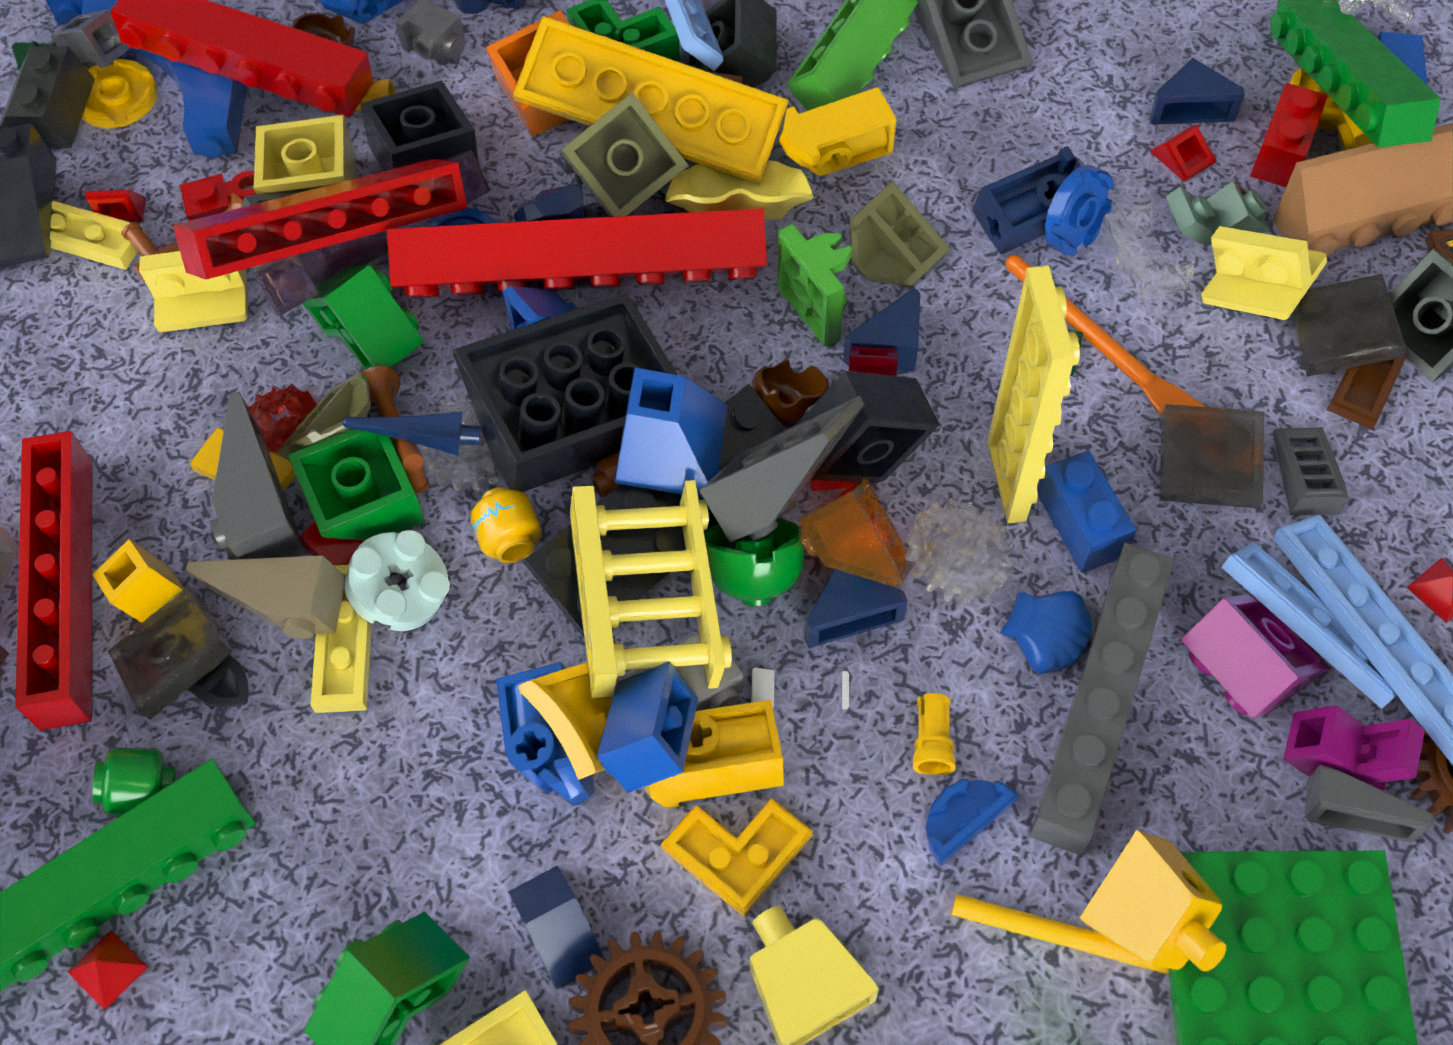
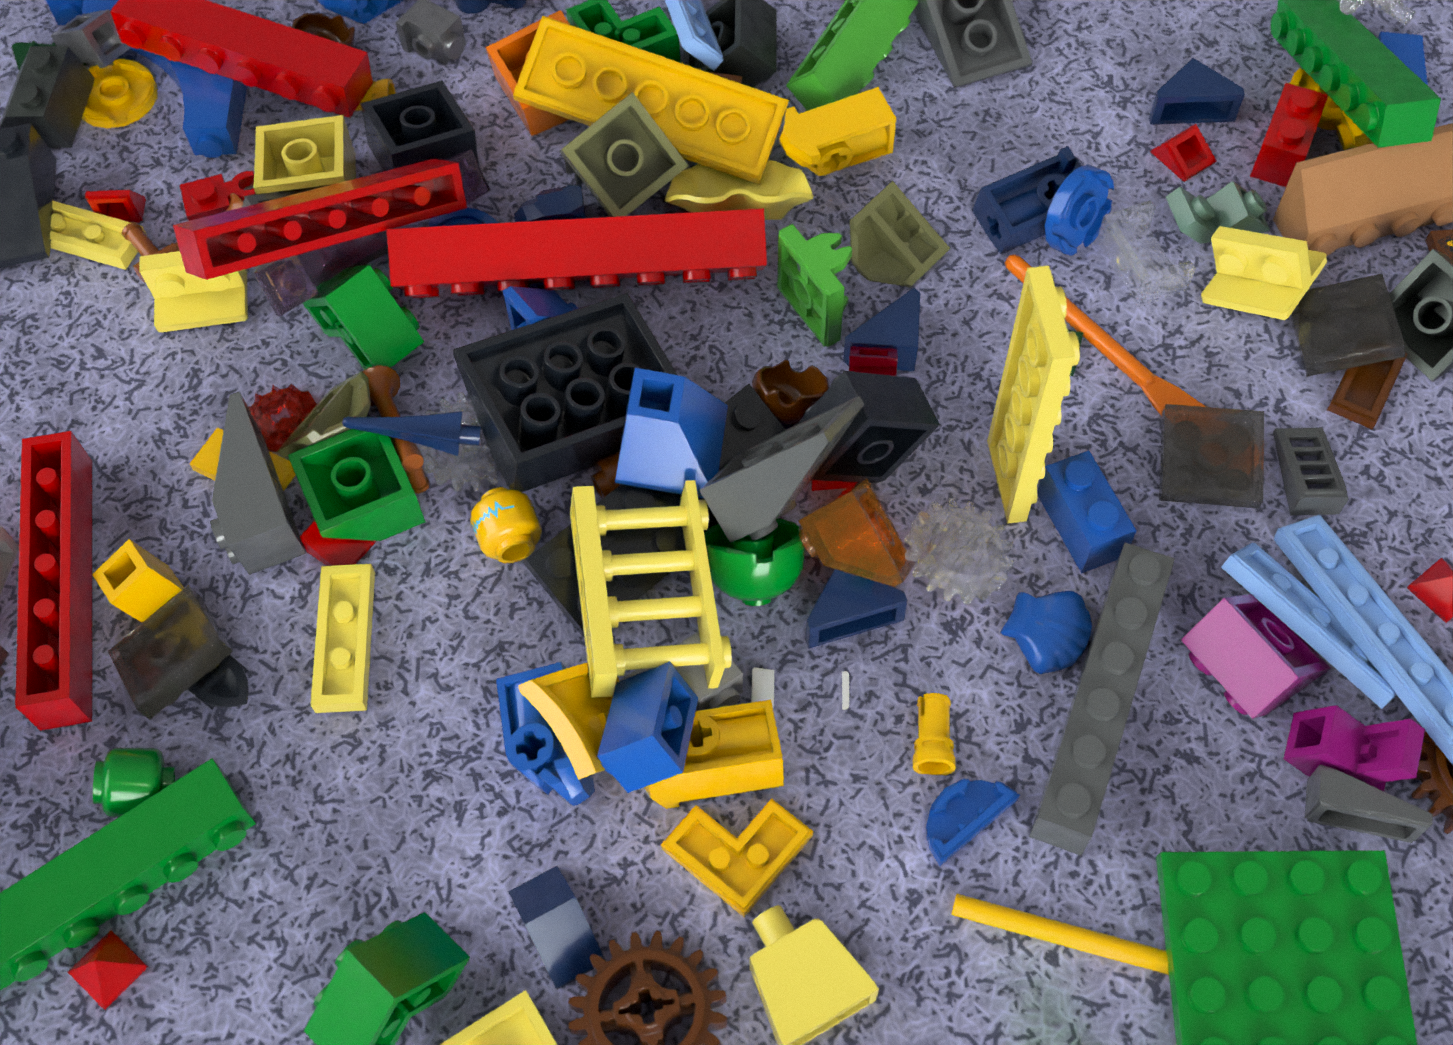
dark tan slope [186,556,345,639] -> none
light aqua plate [344,530,450,631] -> none
yellow torso [1080,830,1226,971] -> none

